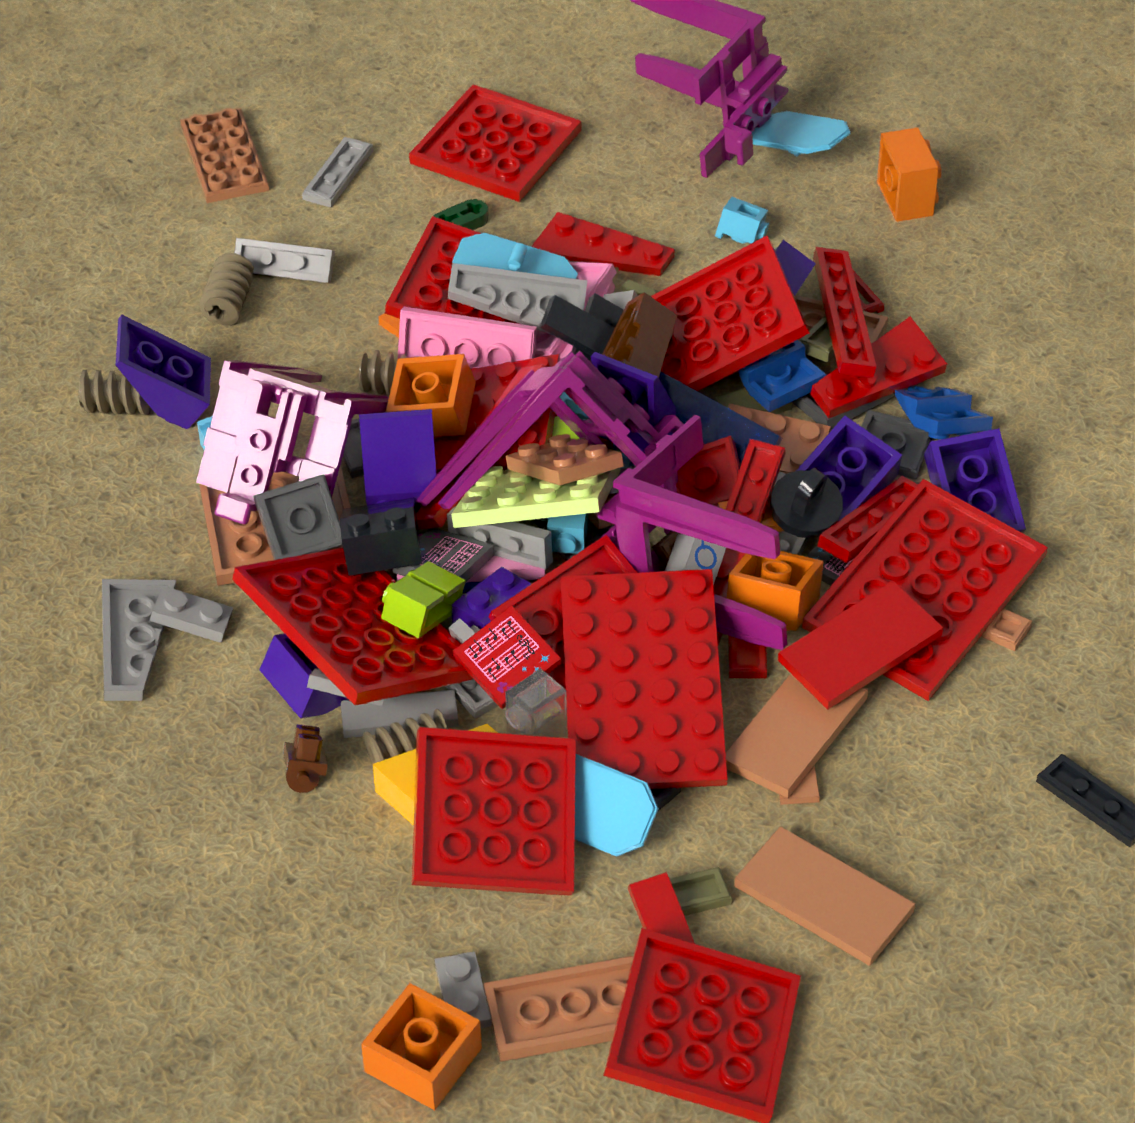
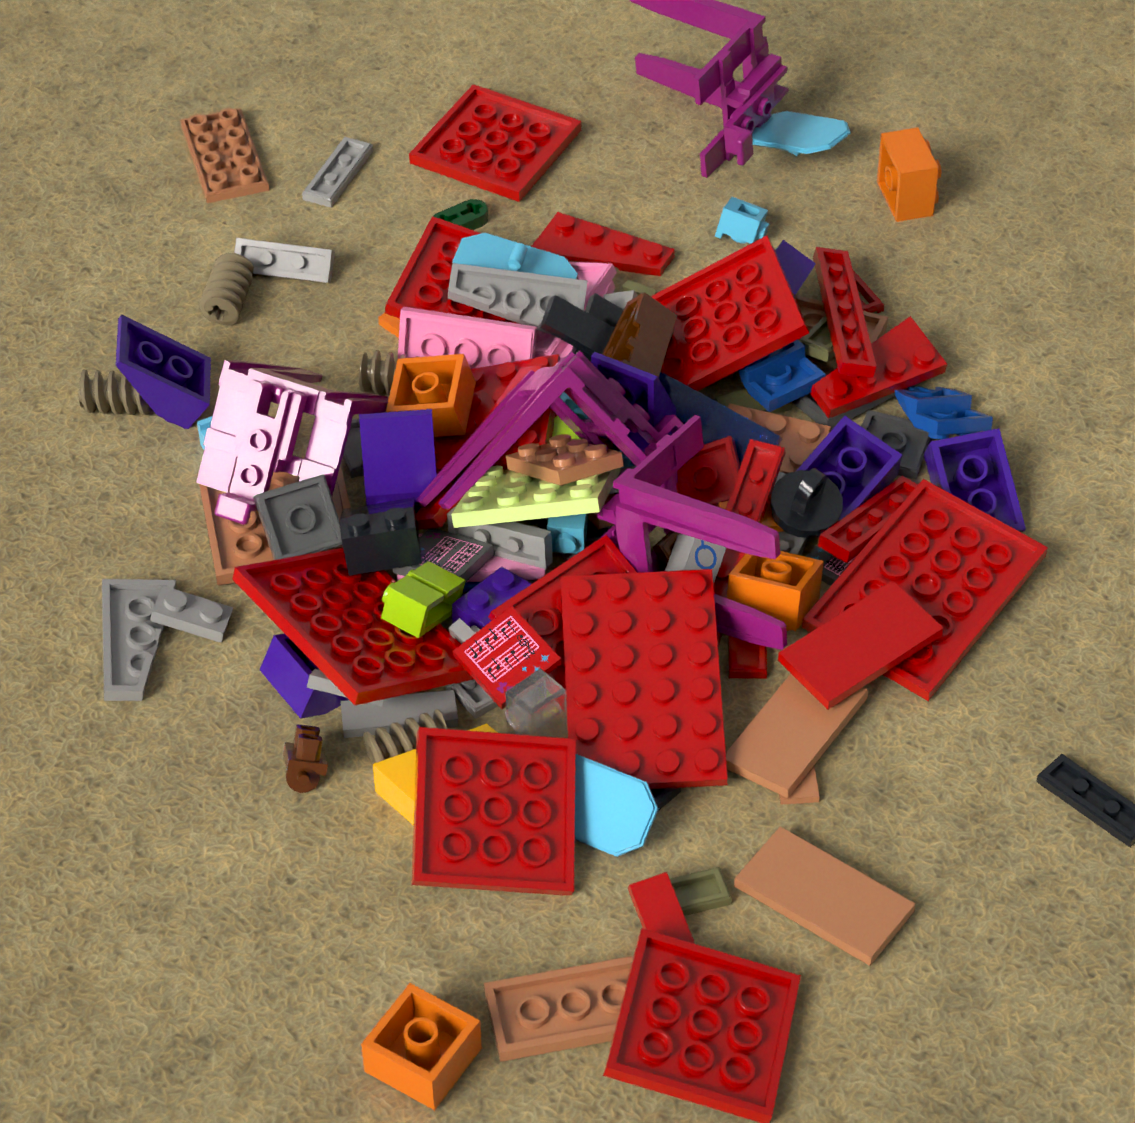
light grey plate [434,951,491,1028] -> none
nougat tile [981,609,1032,651] -> none

